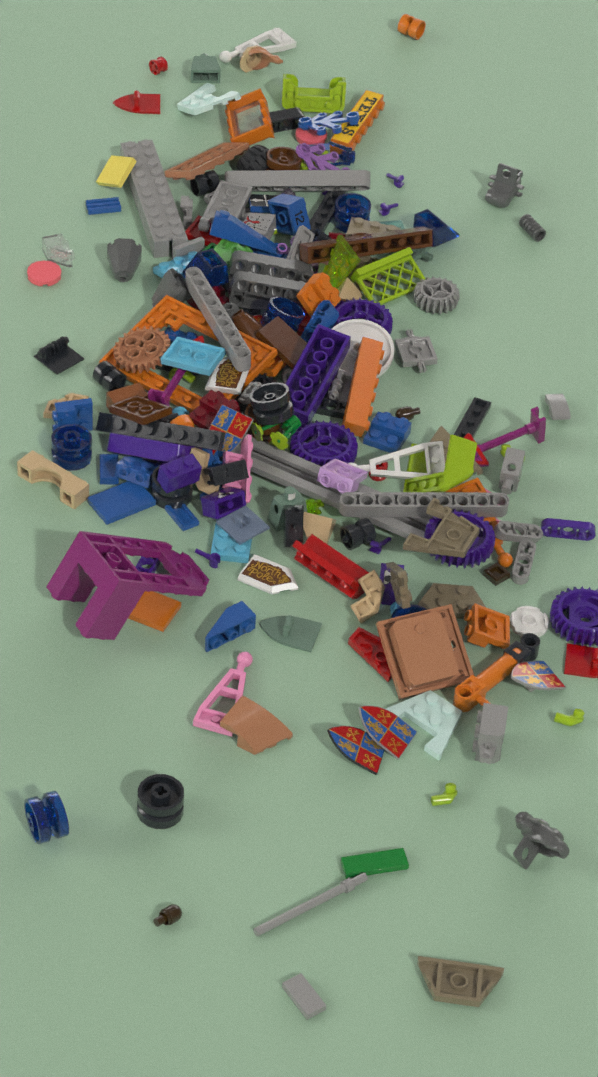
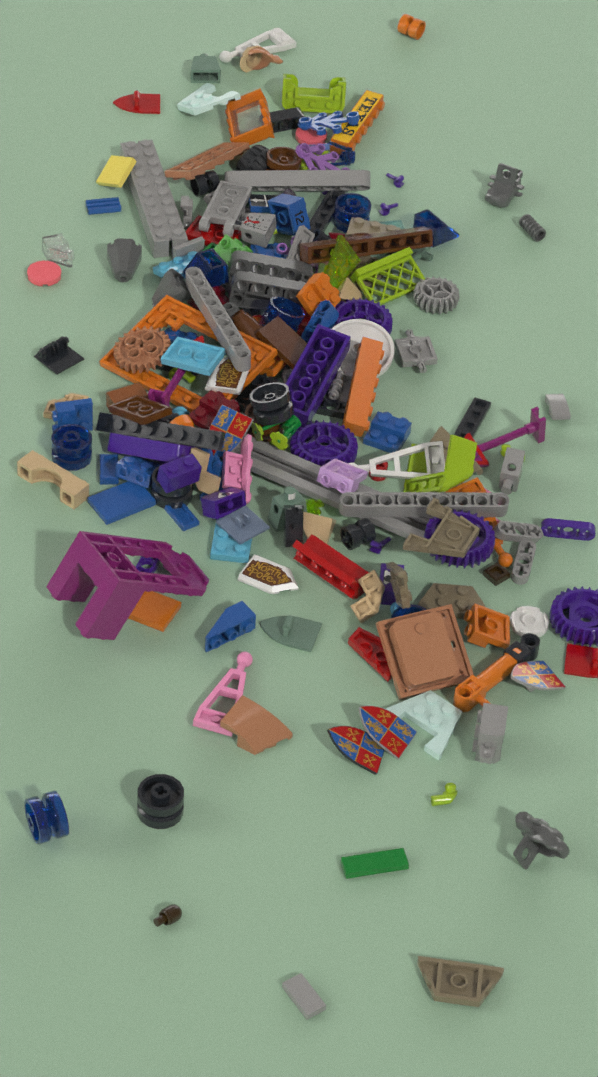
black wheel [93,361,127,392] -> none
red wheel [149,56,168,75] -> none
dark purple hand [195,548,221,568] -> none
black hinge [203,459,249,486] -> none
blue wedge [210,210,277,254] -> none
light grey slope [237,382,262,405] -> none
light grey bar [253,873,368,937] -> none
dark brown cylinder [395,406,421,421] -> none
lime arm [554,709,585,726] -> none

